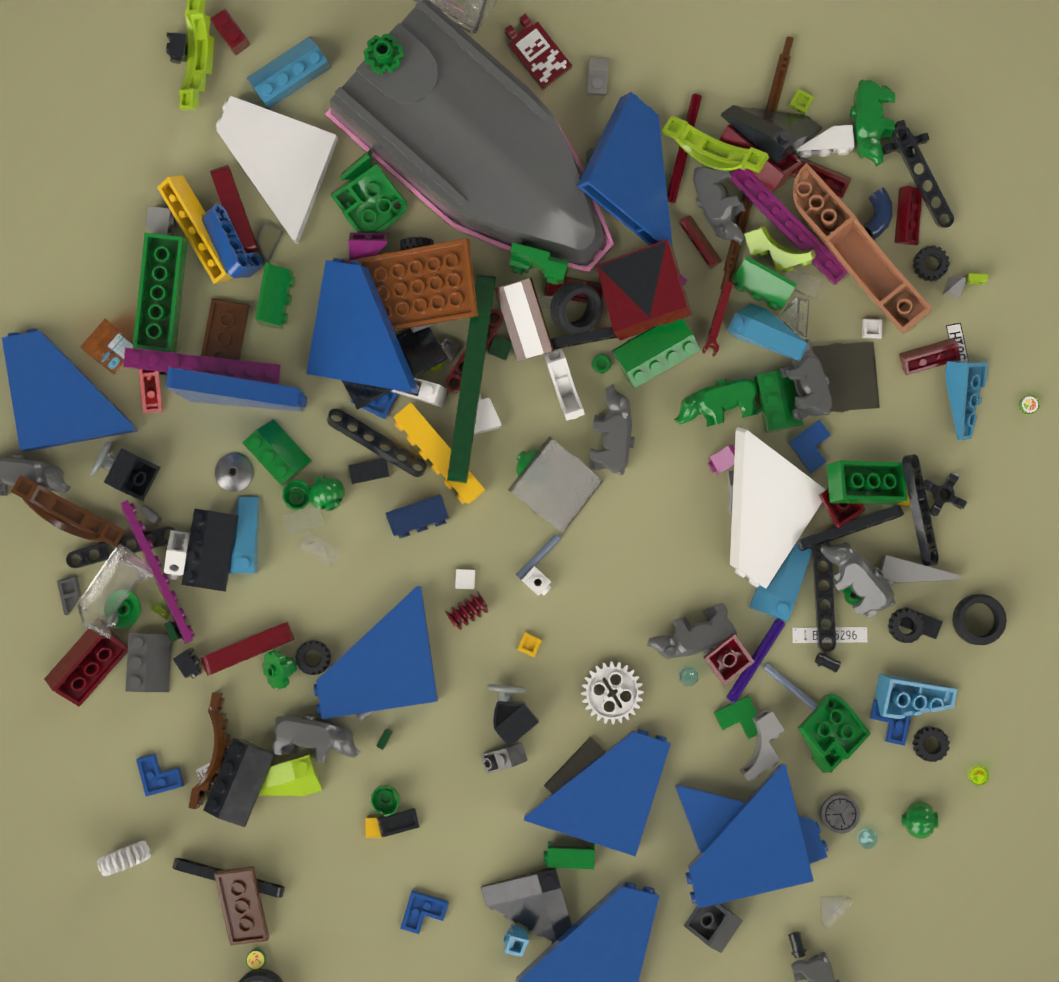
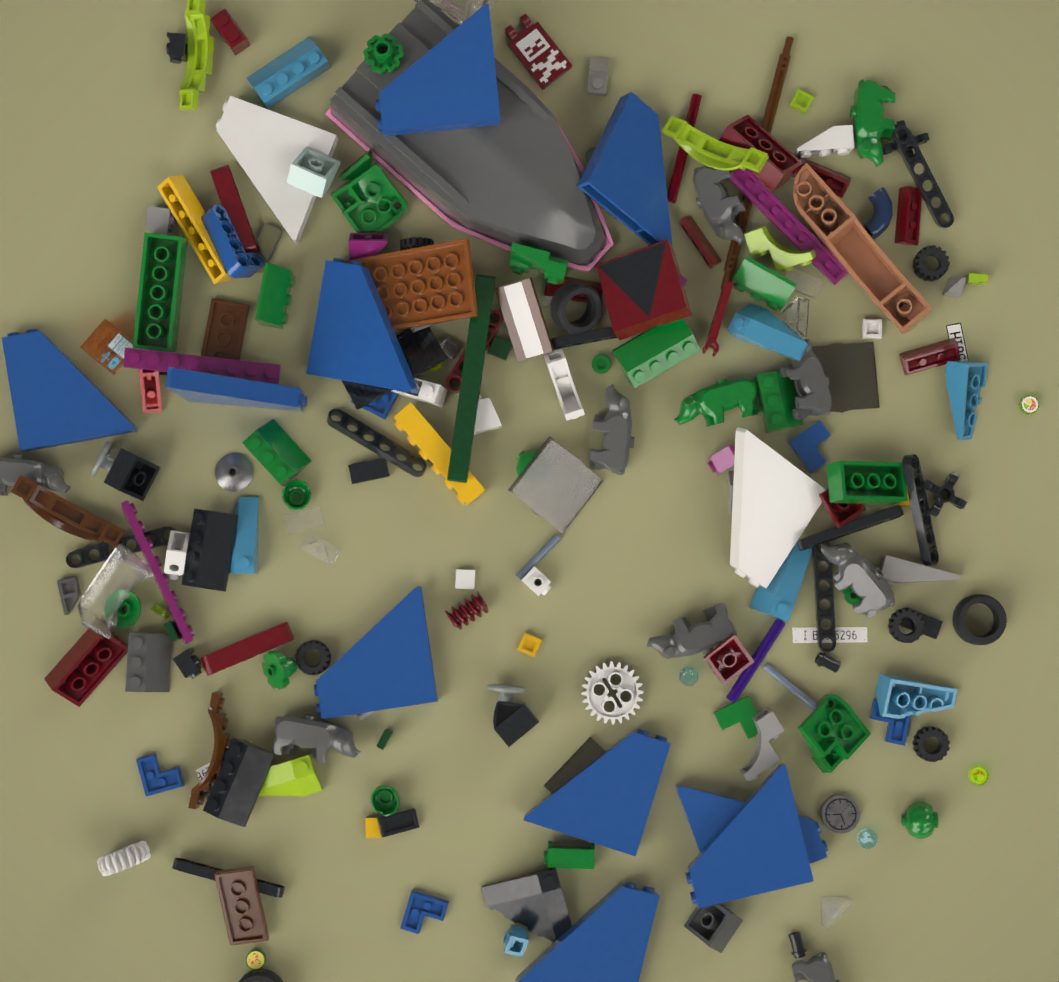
flat silver tile [139,506,162,524] -> none
green plant [309,475,345,511] -> none
dark blue slope [385,495,450,539] -> none
flat silver slope [481,742,528,773] -> none
black slope [720,105,822,164] -> none
none -> light aqua slope [287,147,340,198]
none -> blue slope [376,4,501,137]

